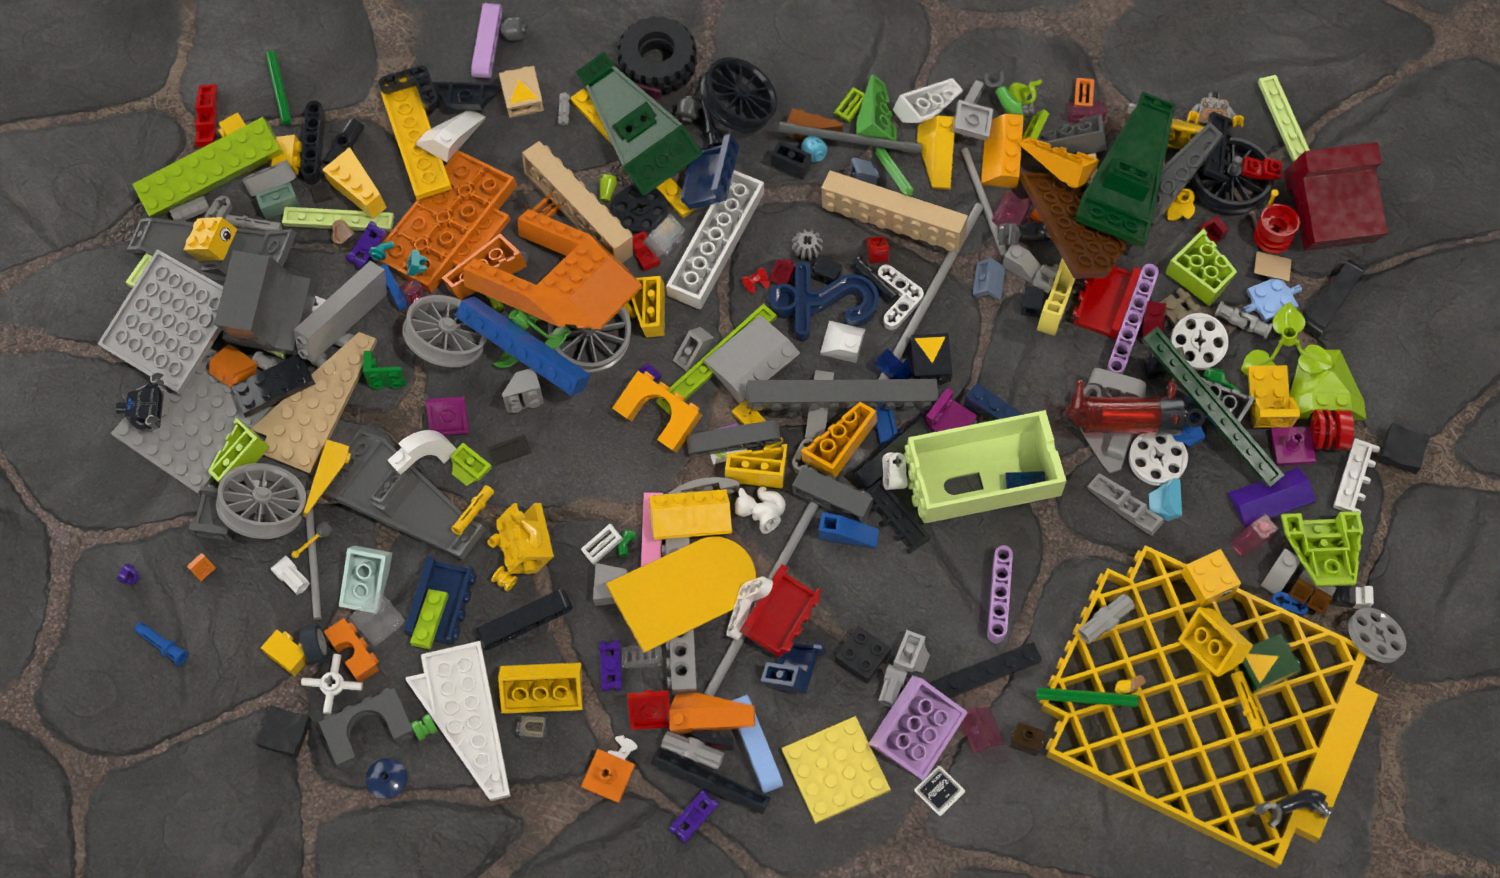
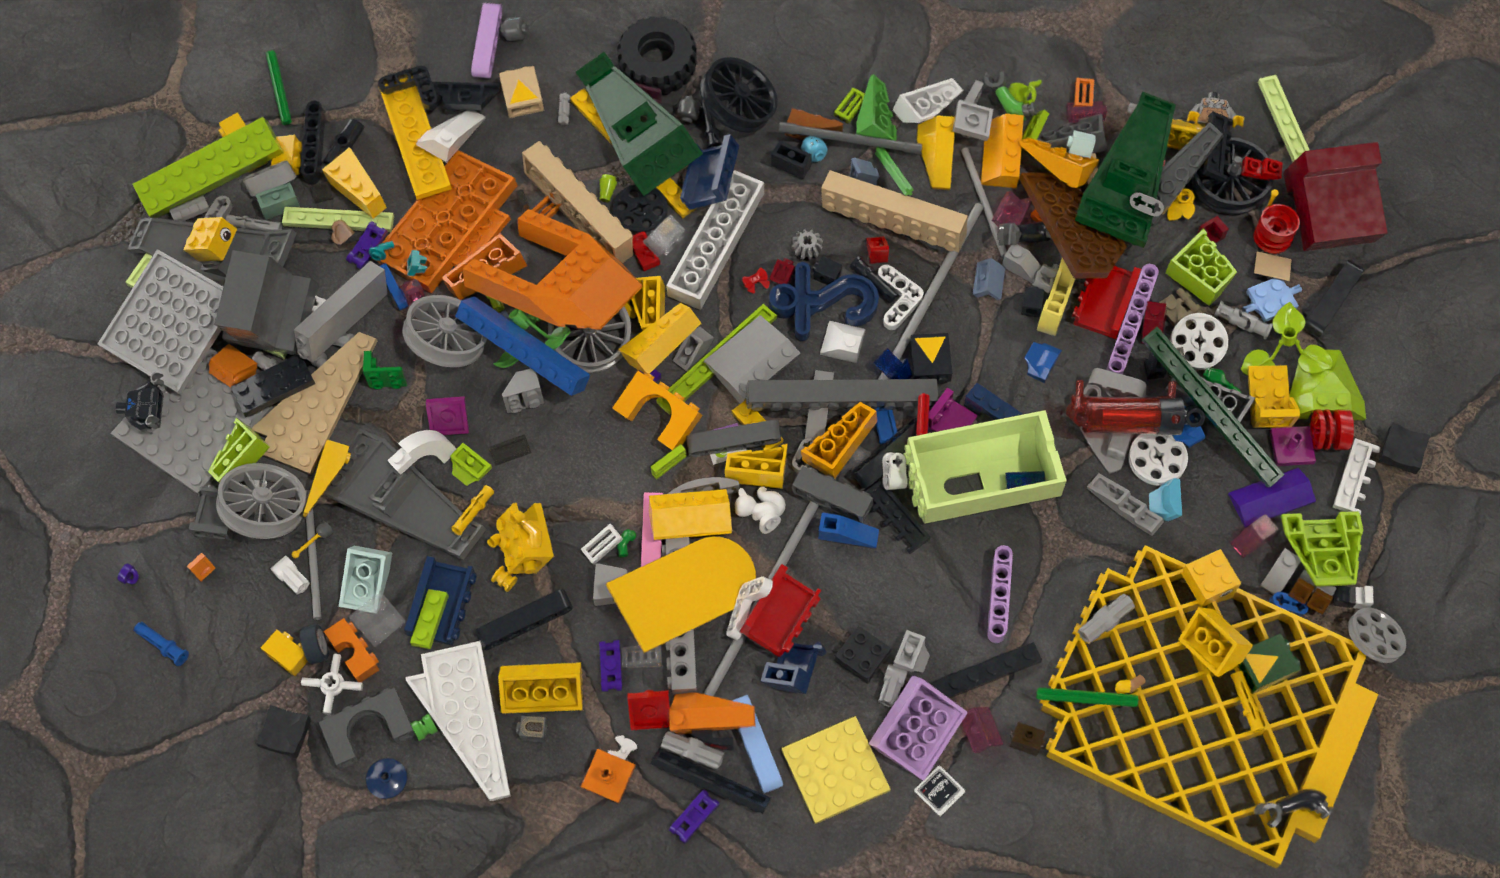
red slope [195,84,218,148] -> none
none -> yellow wedge [618,303,701,374]
none -> lime tile [651,444,686,480]
none -> red axle [916,393,930,436]
none -> blue slope [1025,342,1062,383]
none -> light aqua brick [1067,130,1095,158]
none -> light grey beam [1130,192,1164,216]

